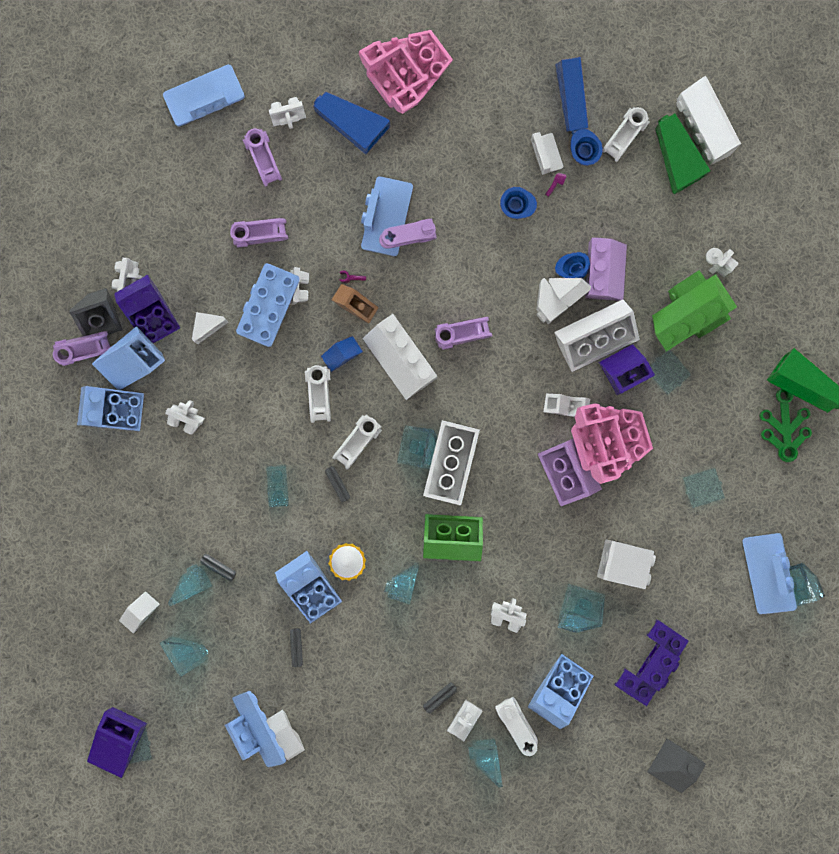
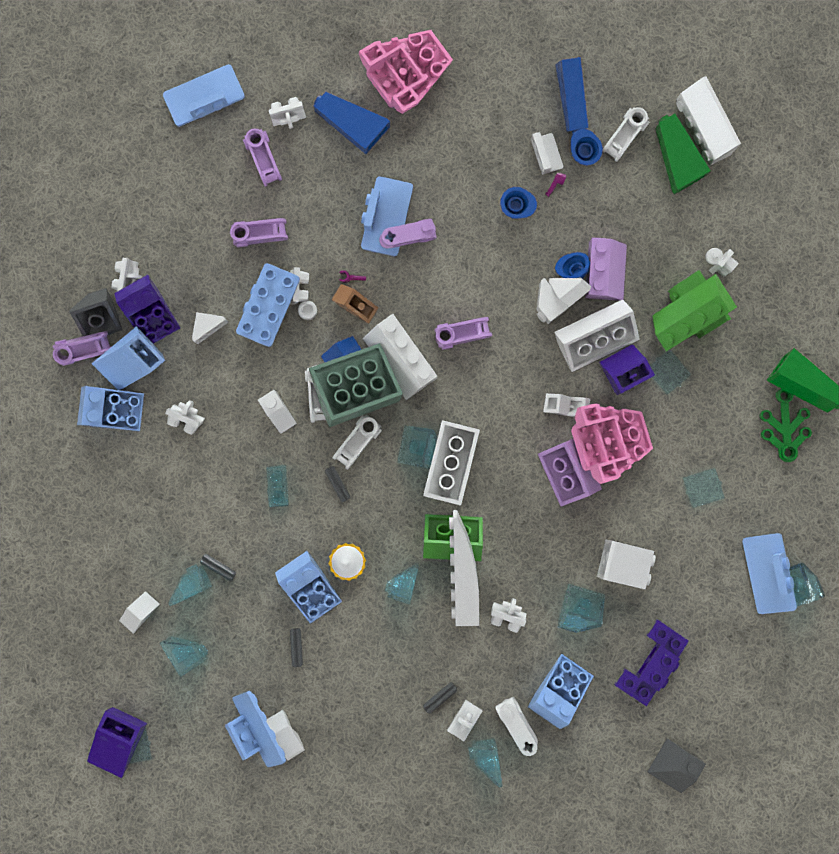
none -> white slope [258,390,297,434]
none -> white tile [298,301,317,320]
none -> sand green slope [309,343,403,427]
none -> white slope [449,510,479,626]

